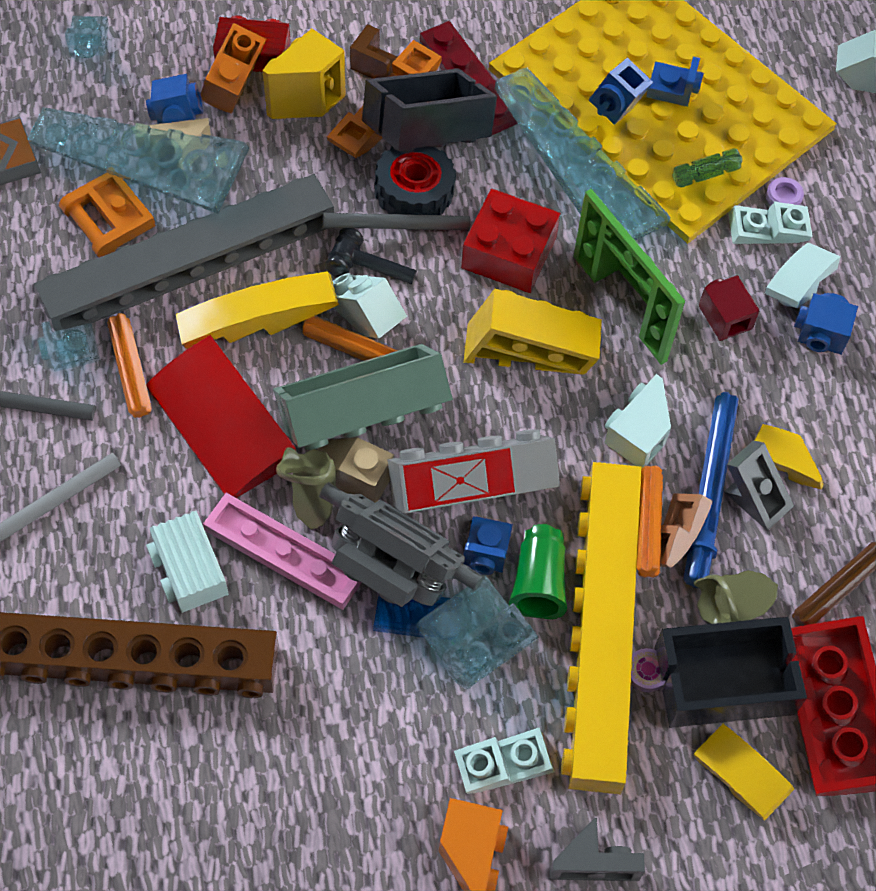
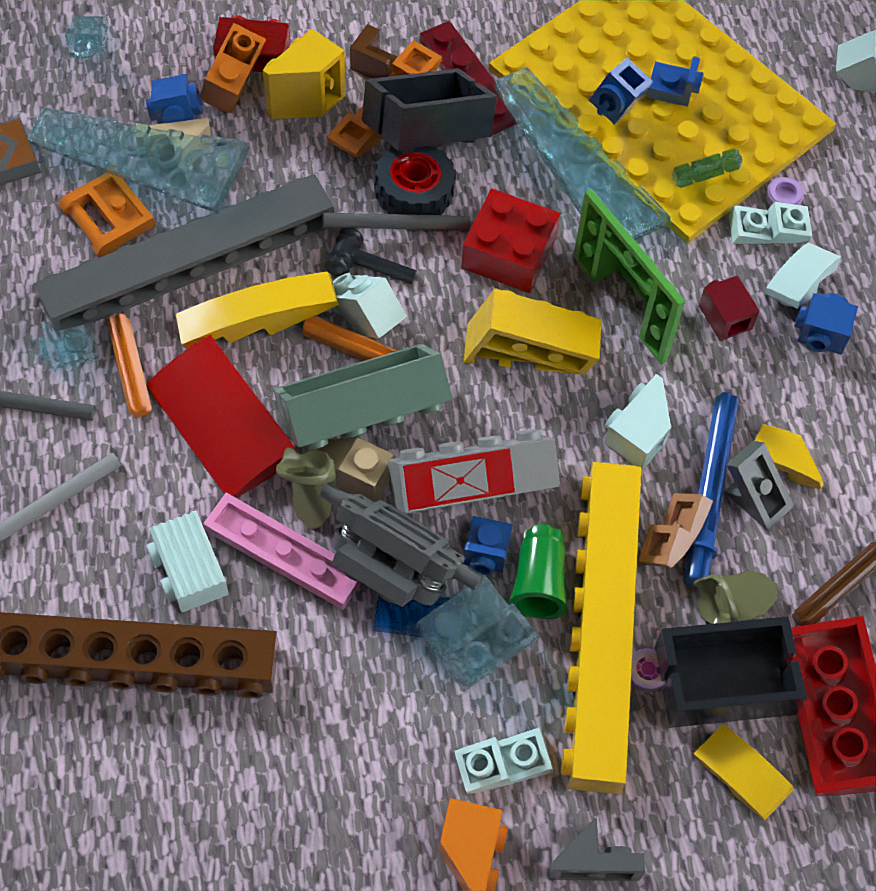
orange axle [636,465,663,578] -> none

